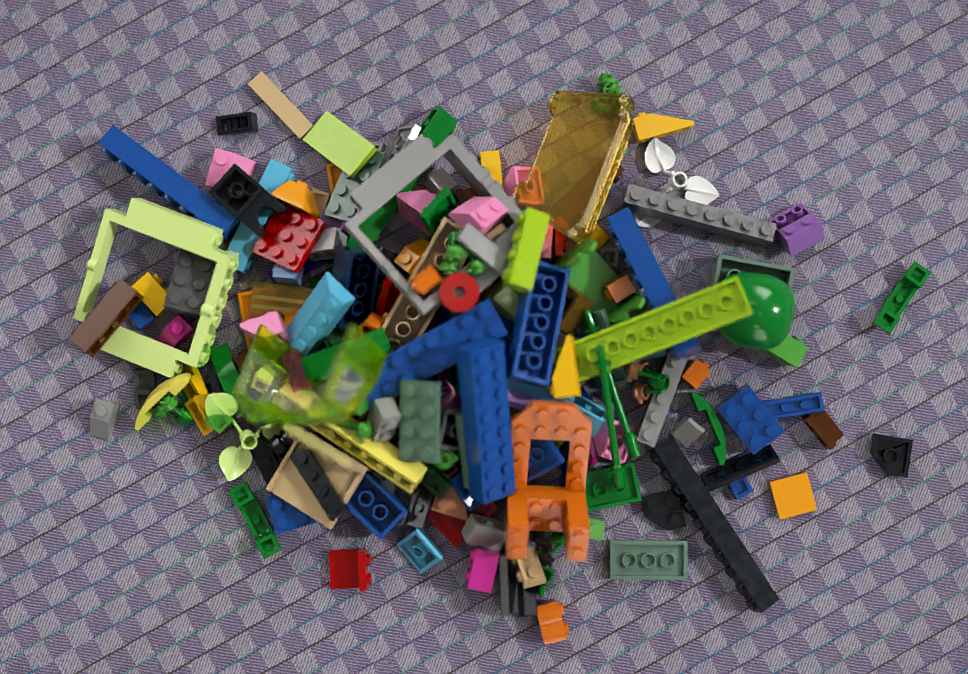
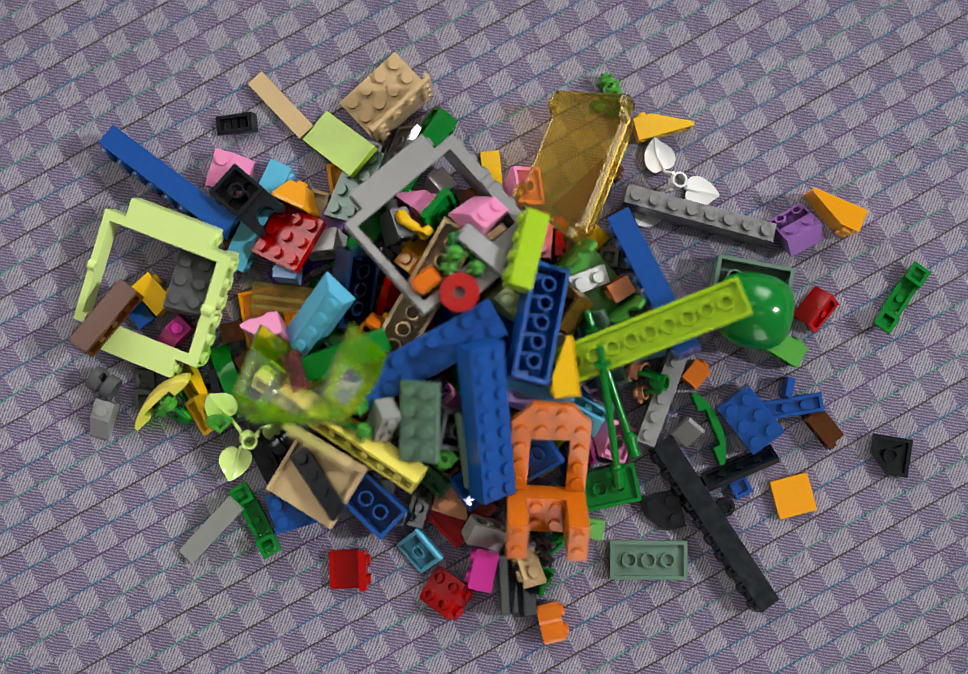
none -> dark grey wheel [85,366,123,401]
none -> light grey tile [179,496,244,564]
none -> reddish brown brick [220,321,246,344]
none -> tan bracket [340,52,434,143]
none -> dark grey torso [380,199,433,250]
none -> red bracket [419,566,474,621]
none -> white plate [568,263,610,293]
none -> black tile [716,497,735,517]
none -> blue tile [781,377,795,397]
none -> red panel [794,286,839,333]
none -> light orange slope [803,187,868,238]

